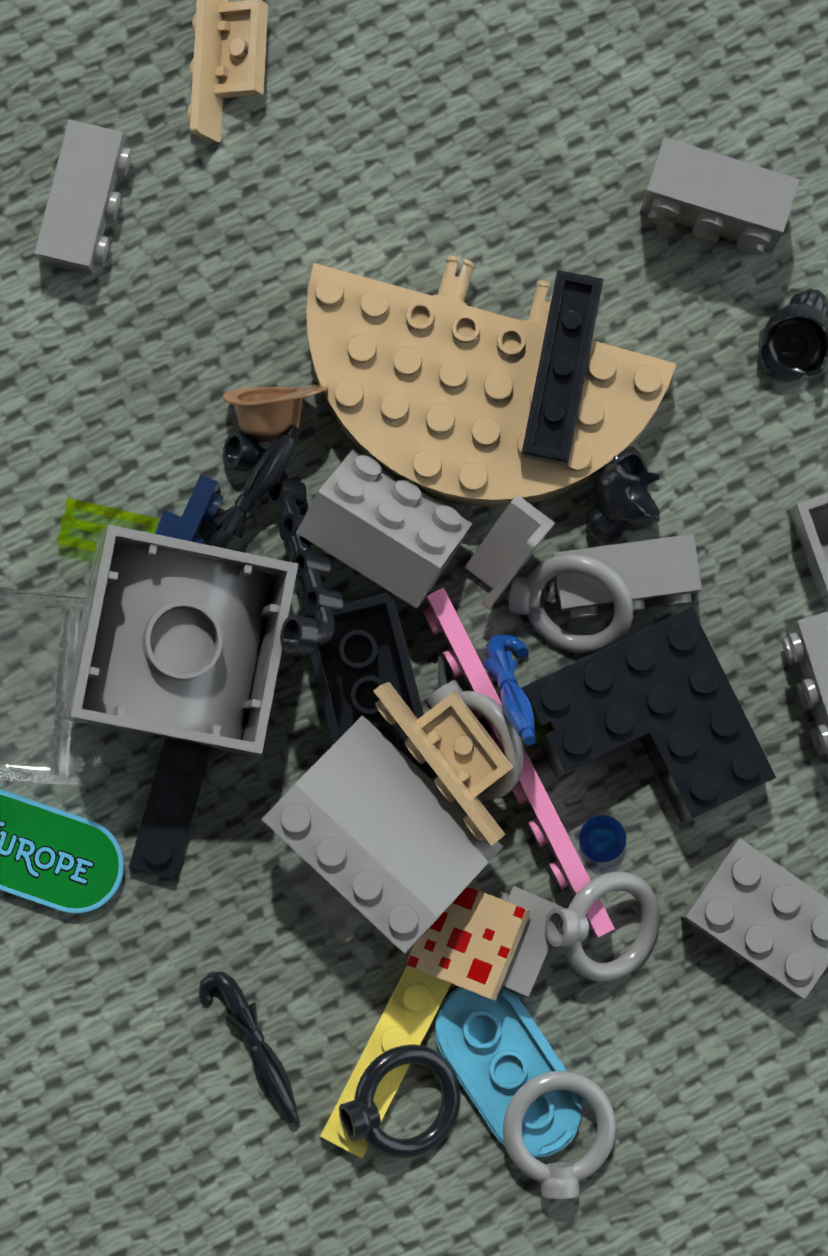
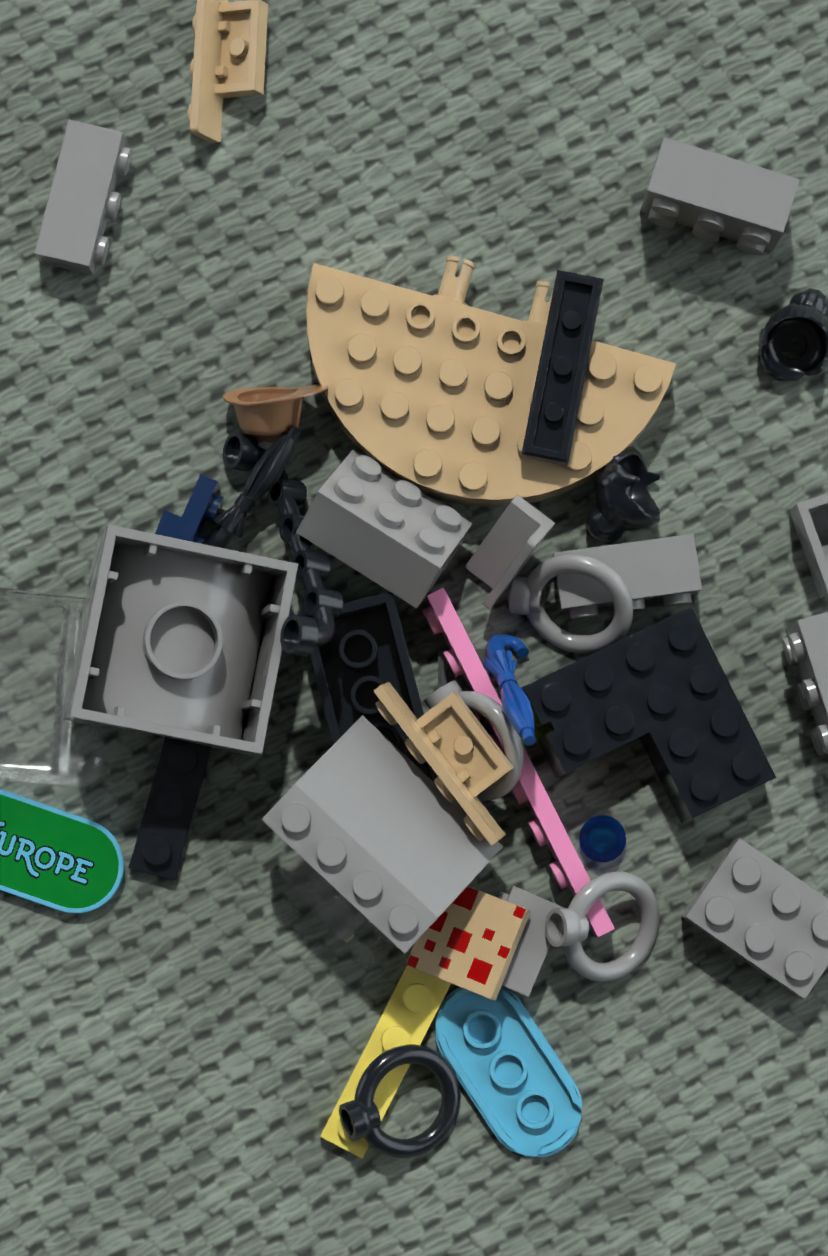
clear neon green tile [56,497,159,553] -> none
black piece [199,971,300,1124] -> none
light grey piece [503,1071,616,1199] -> none

